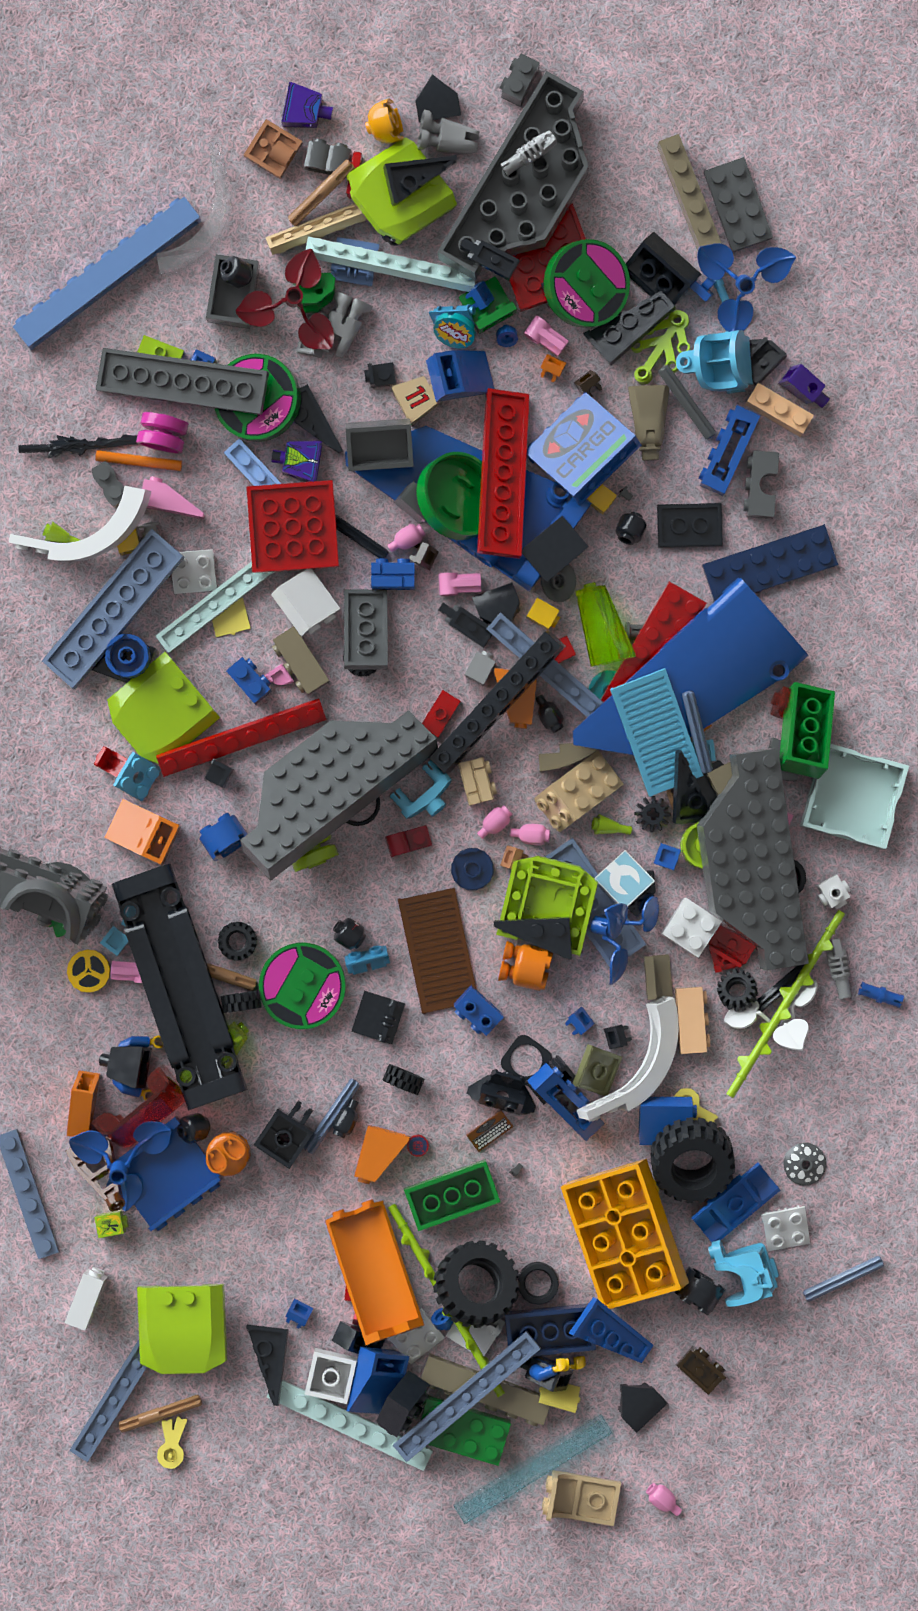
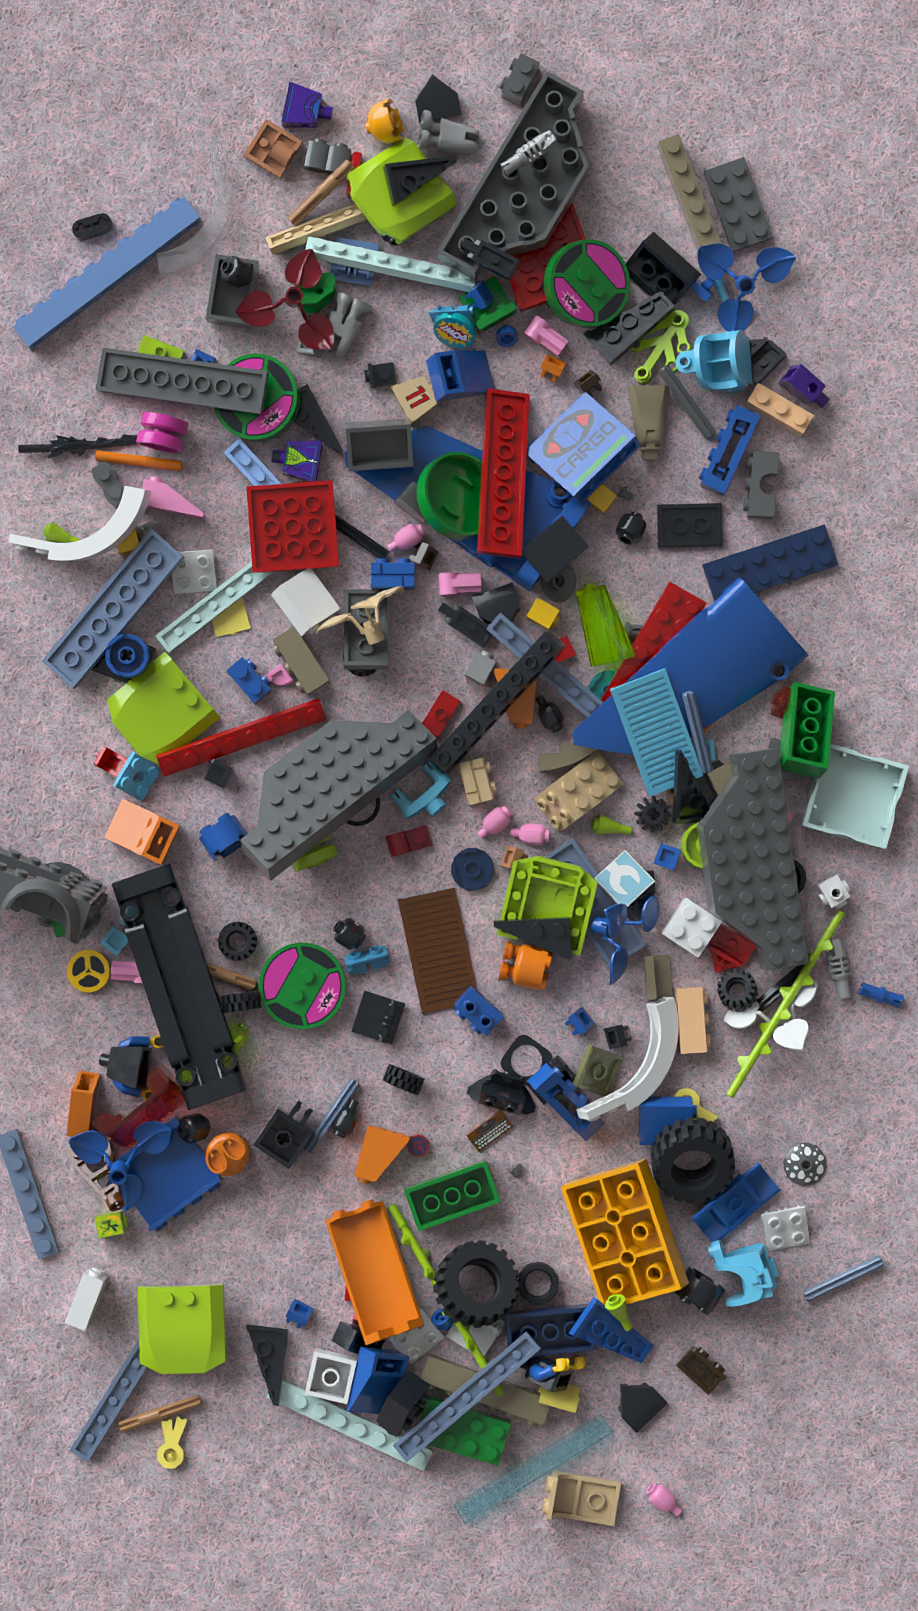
none -> black beam [72,213,113,241]
none -> tan plant [316,586,404,645]
none -> lime cone [605,1294,633,1331]

